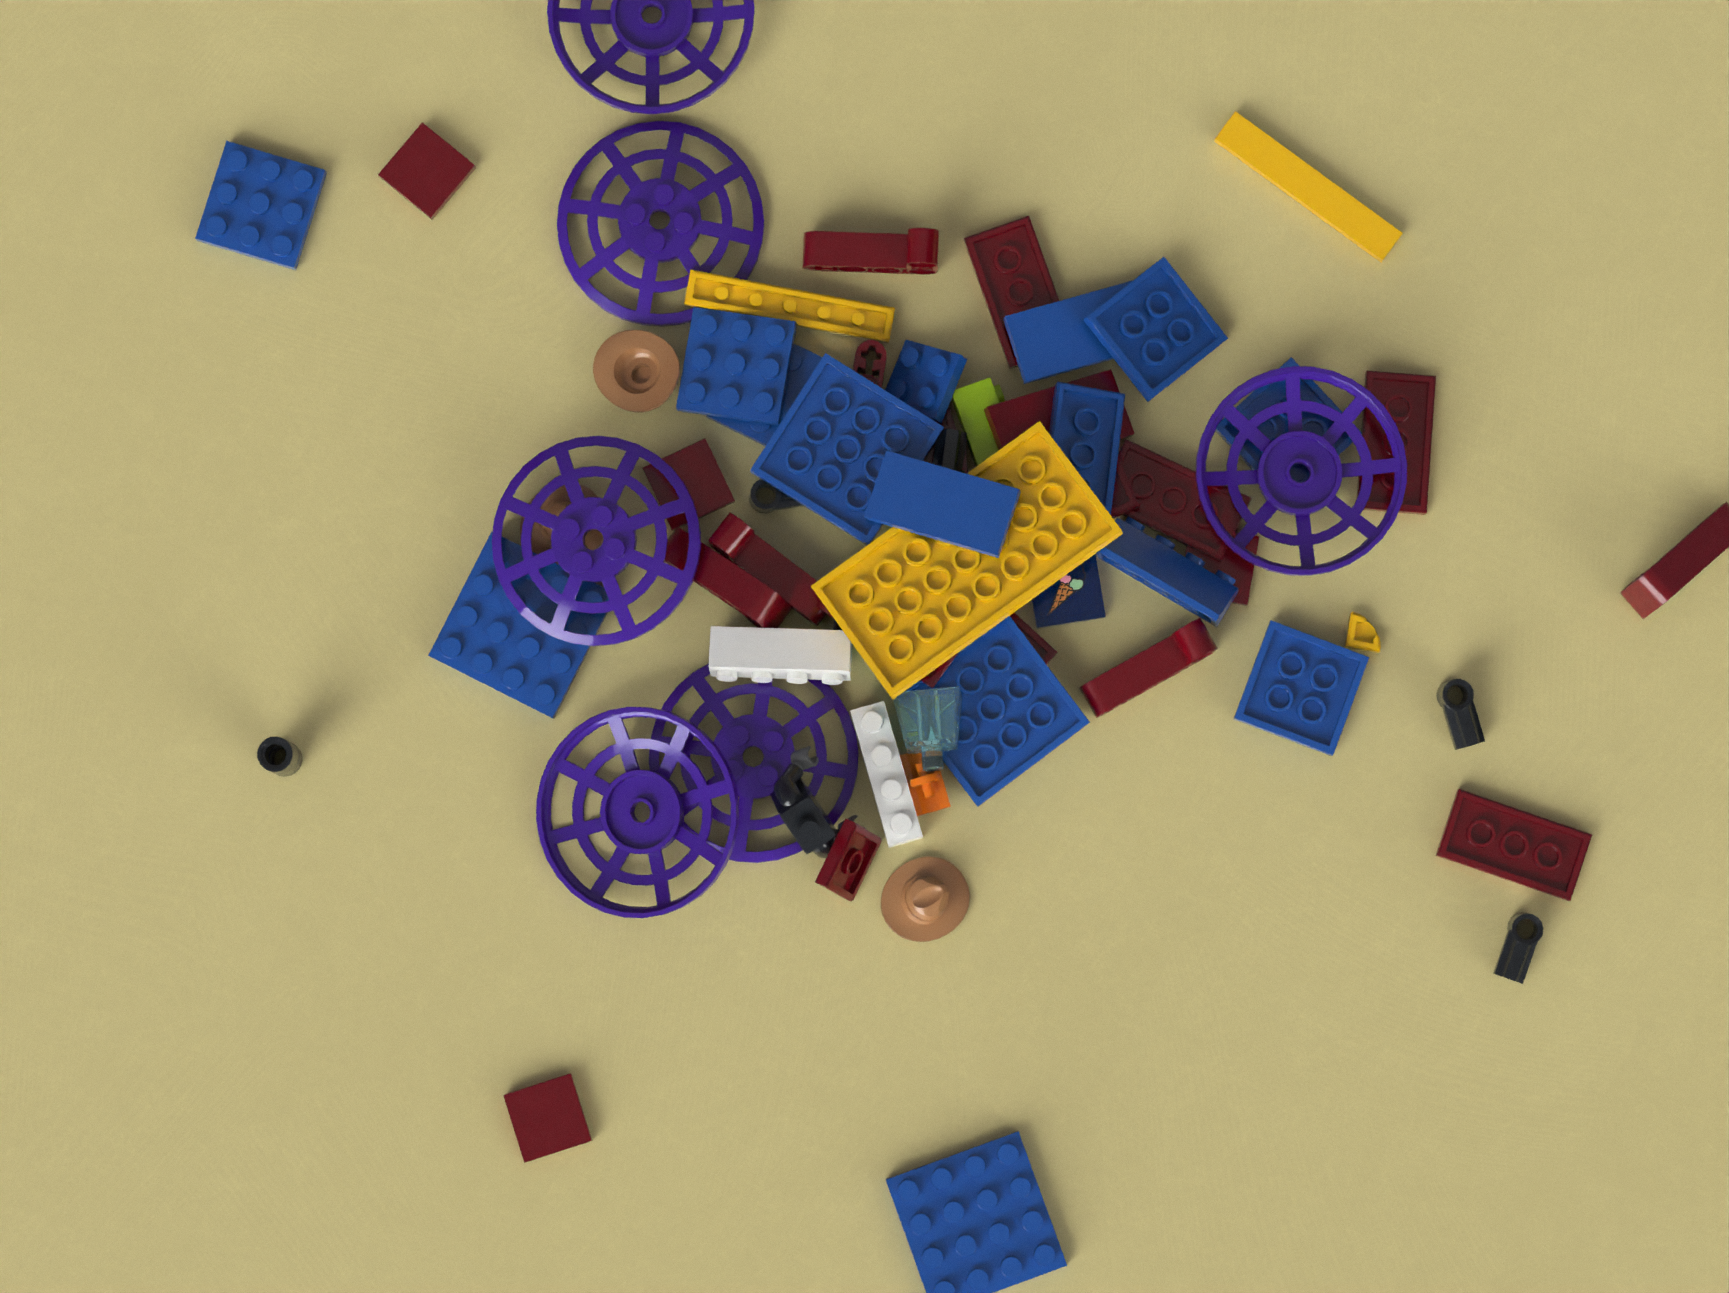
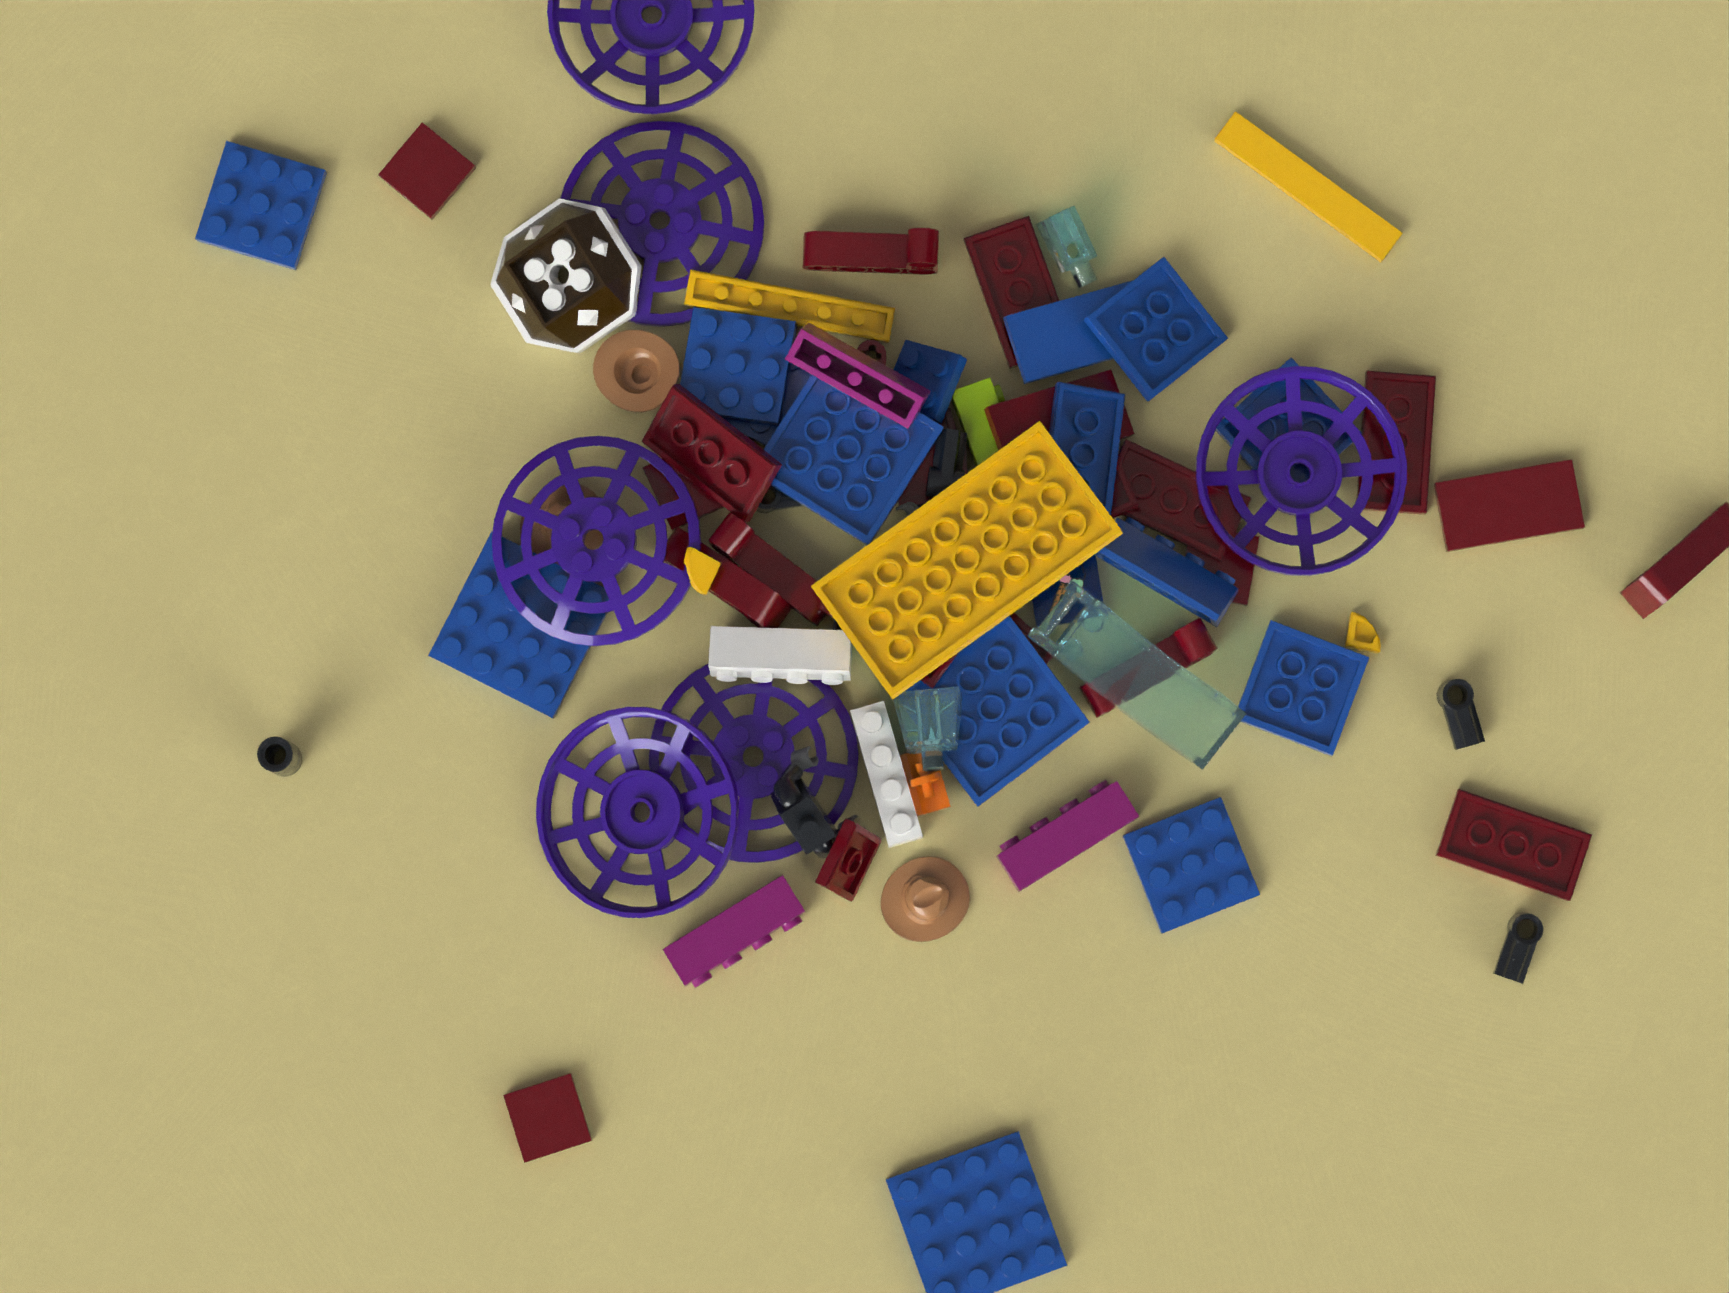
blue tile [864,450,1021,558] -> none
none -> dark brown piece [490,198,642,353]
none -> dark red tile [641,384,782,522]
none -> magenta brick [662,875,805,988]
none -> yellow tile [684,547,721,595]
none -> magenta brick [785,322,931,429]
none -> magenta brick [996,780,1139,892]
none -> clear light blue windscreen [1027,580,1246,769]
none -> clear light blue torso [1036,206,1097,288]
none -> blue plate [1123,797,1260,934]
none -> dark red tile [1434,459,1585,552]

